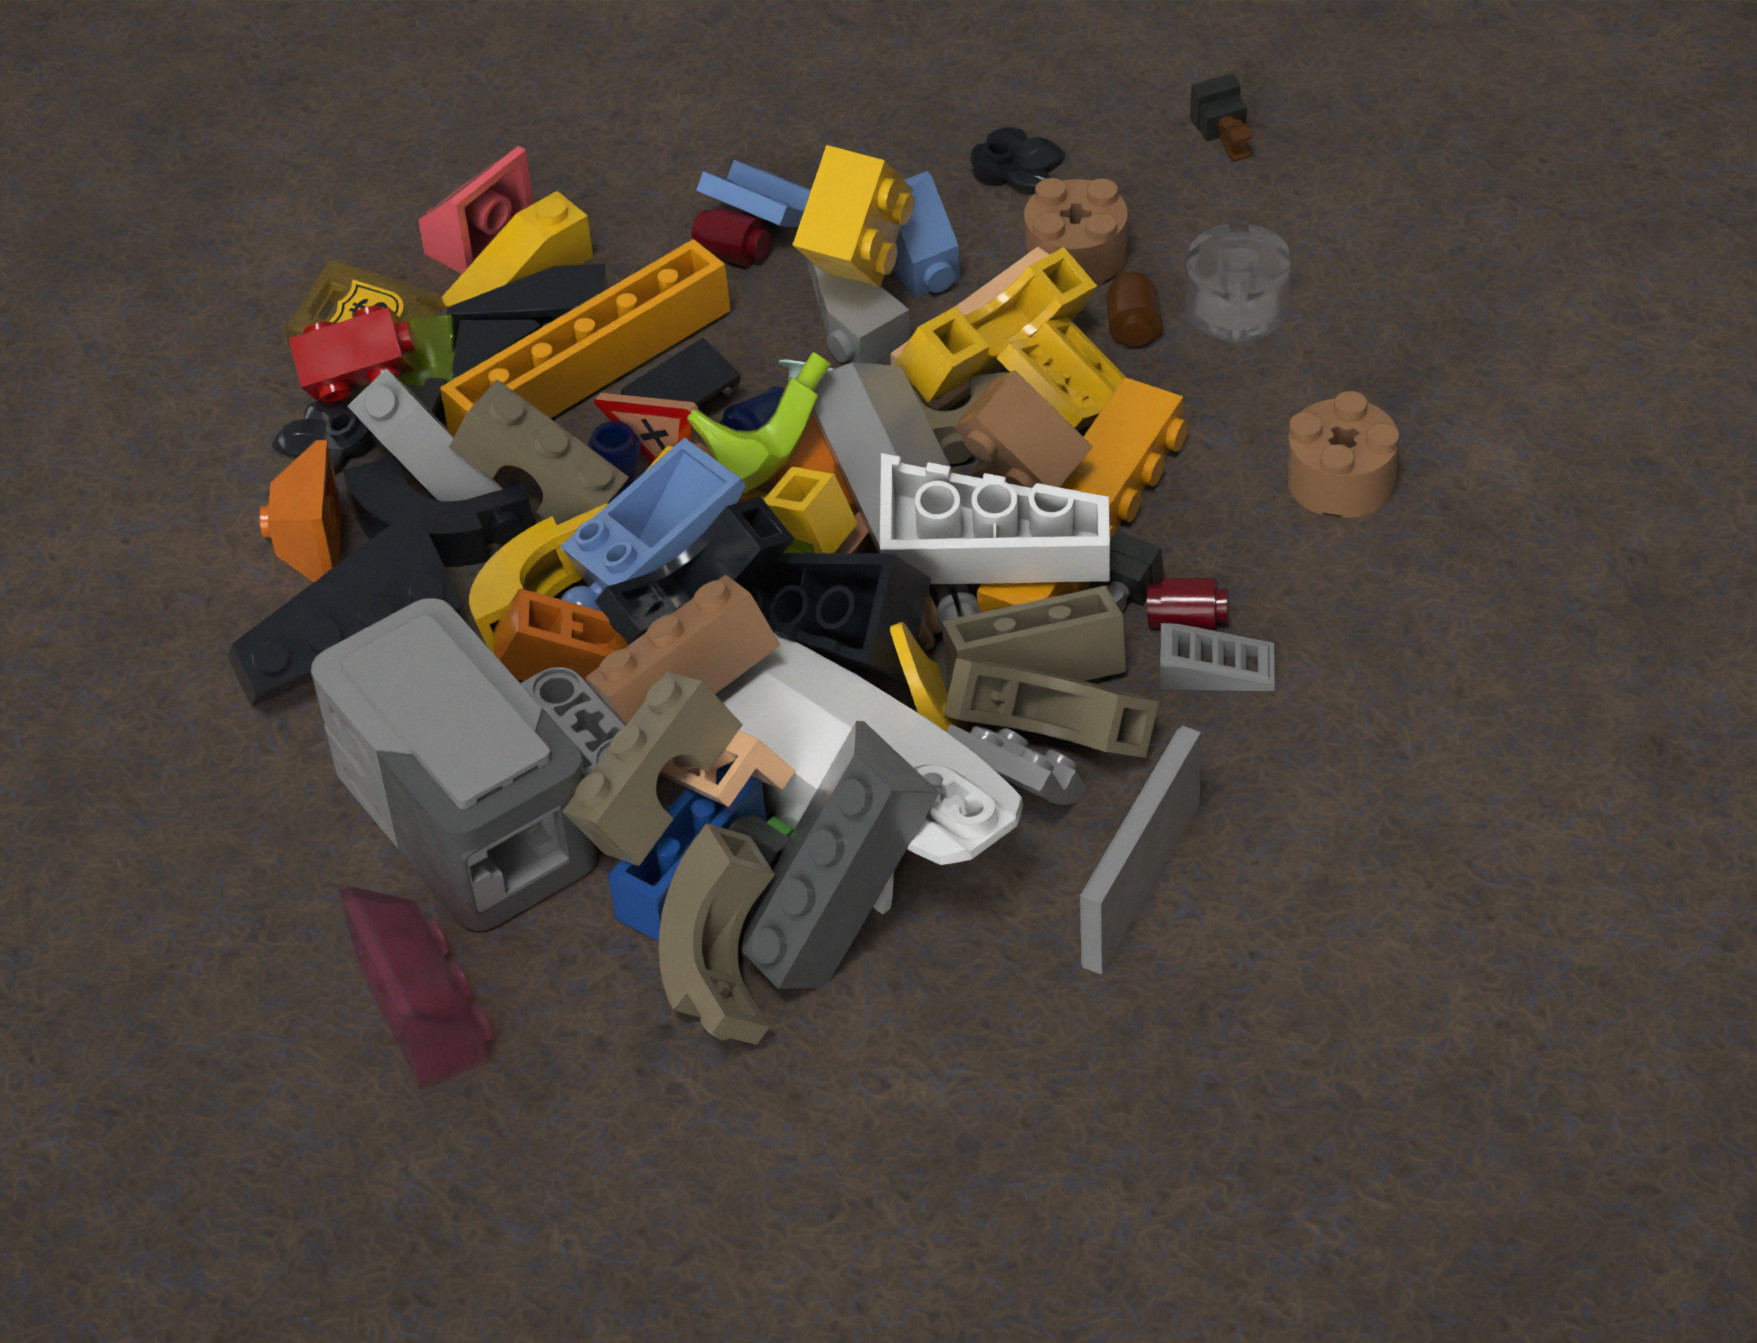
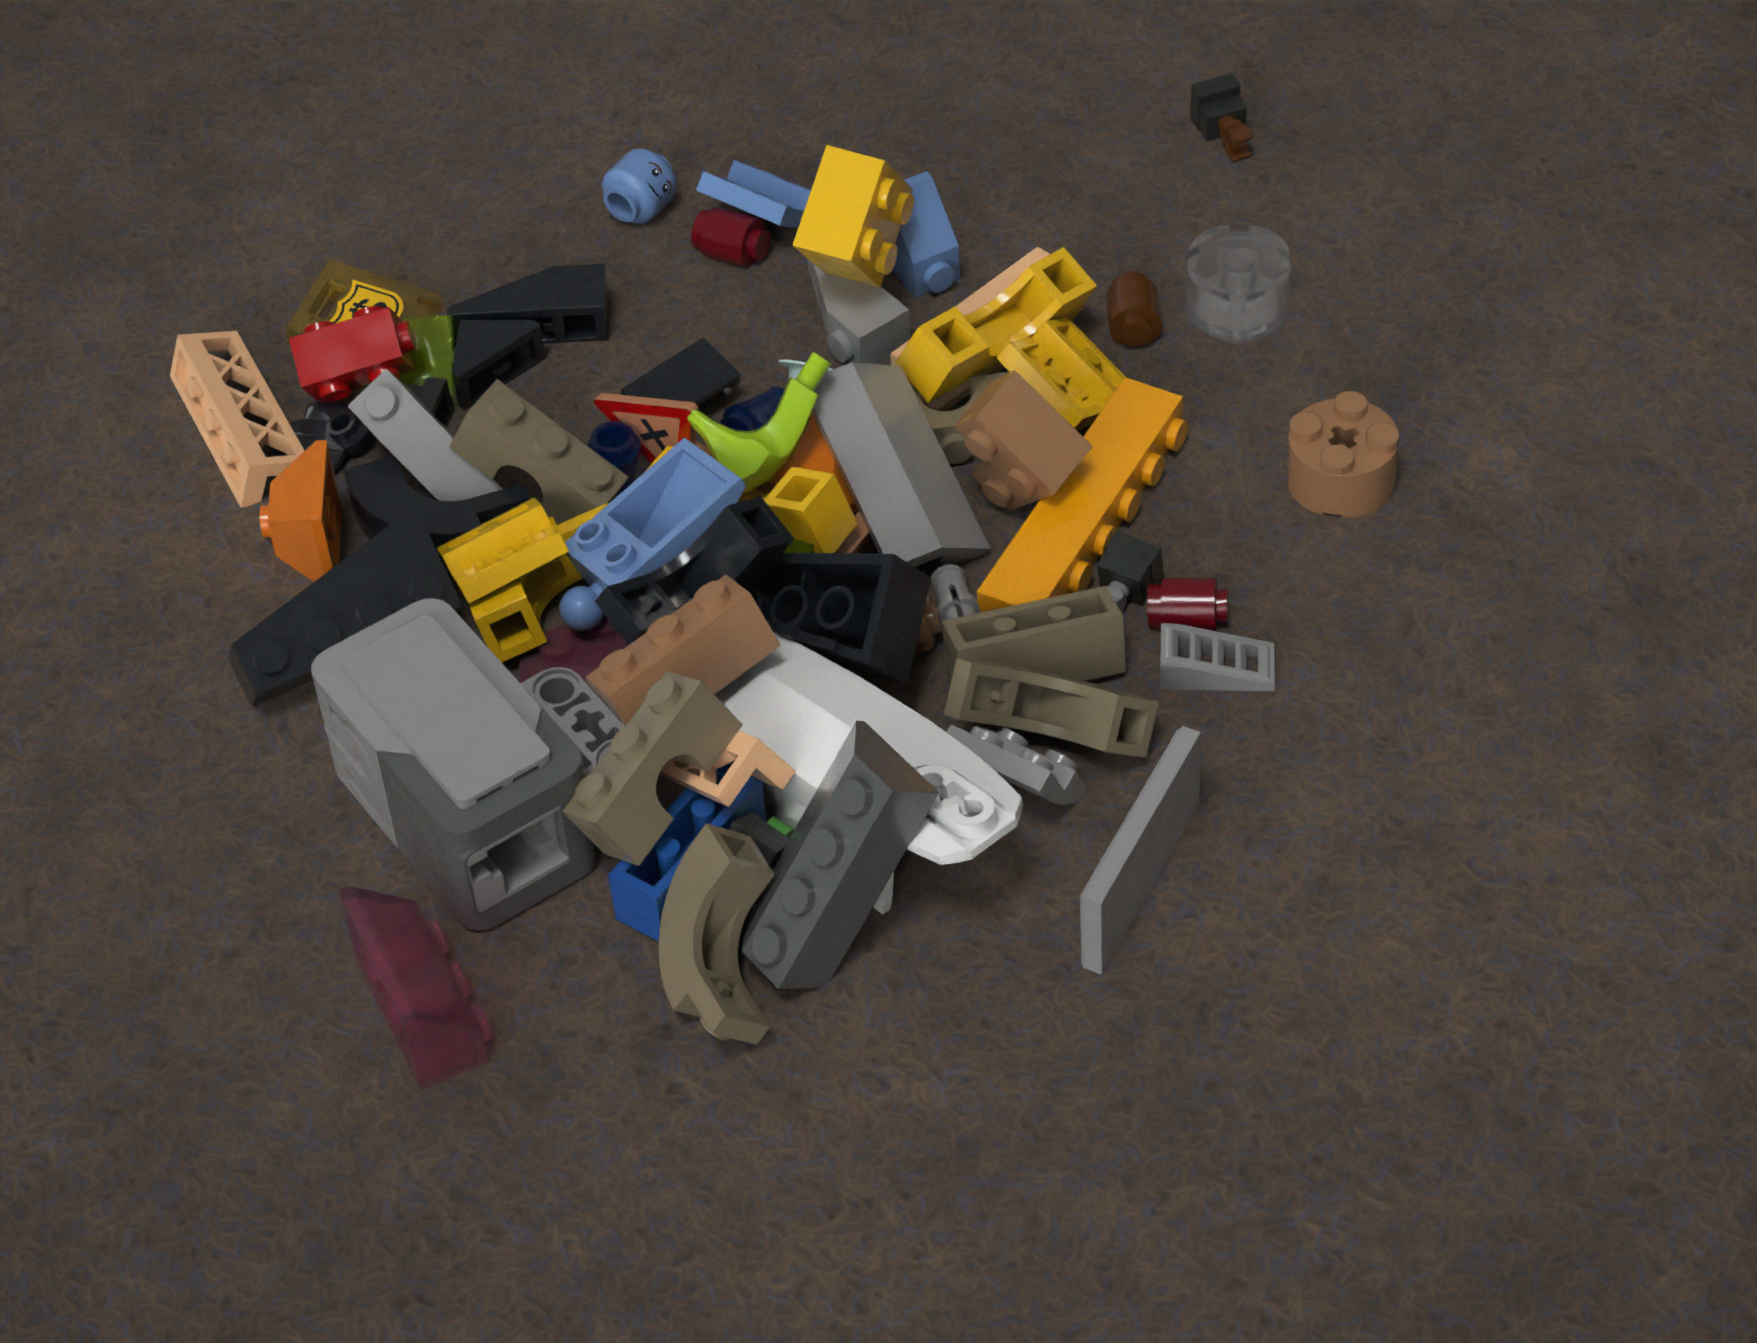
coral slope [418,146,534,274] -> none
yellow slope [440,191,593,308] -> none
light orange brick [440,239,731,436] -> none
orange slope [493,588,628,682] -> none
white wedge [880,453,1110,584] -> none
yellow arm [890,622,970,732] -> none
black plate [970,127,1066,190] -> none
medium nougat brick [1024,178,1128,287] -> none
none -> light nougat fence [170,331,304,508]
none -> yellow slope [436,498,569,604]
none -> medium blue head [602,149,677,224]

